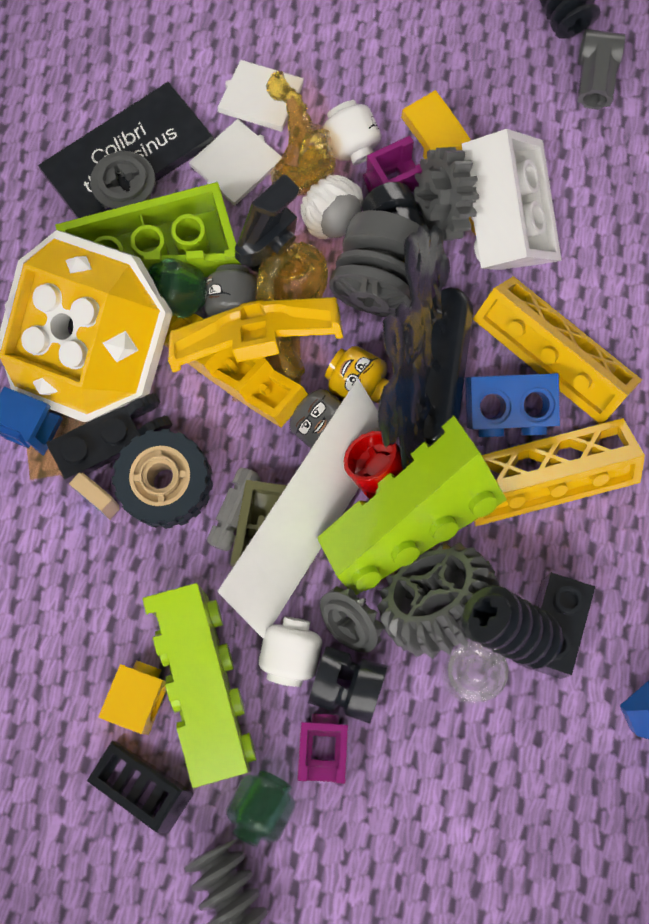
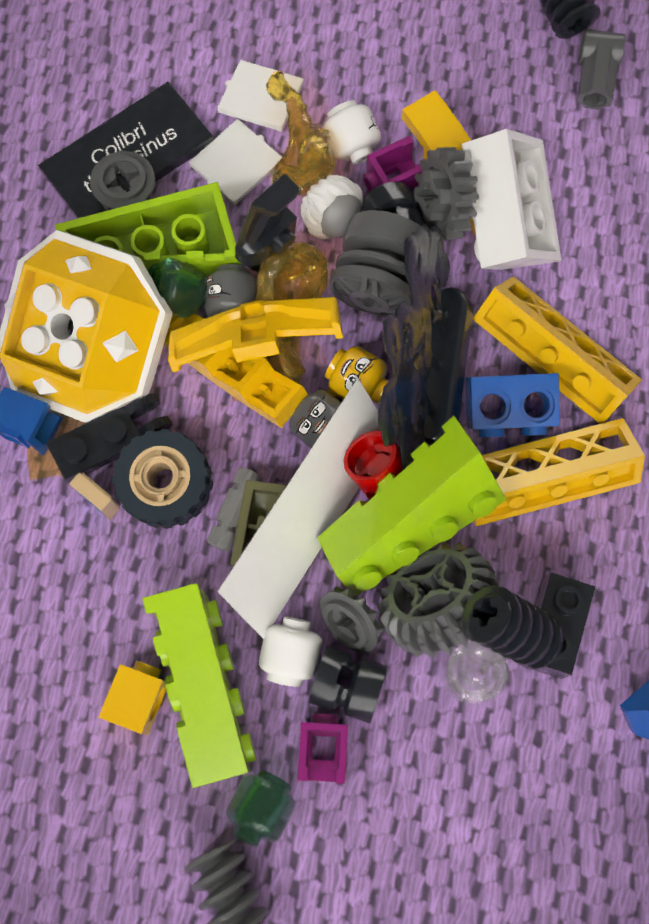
black slope [87,740,194,833] -> none

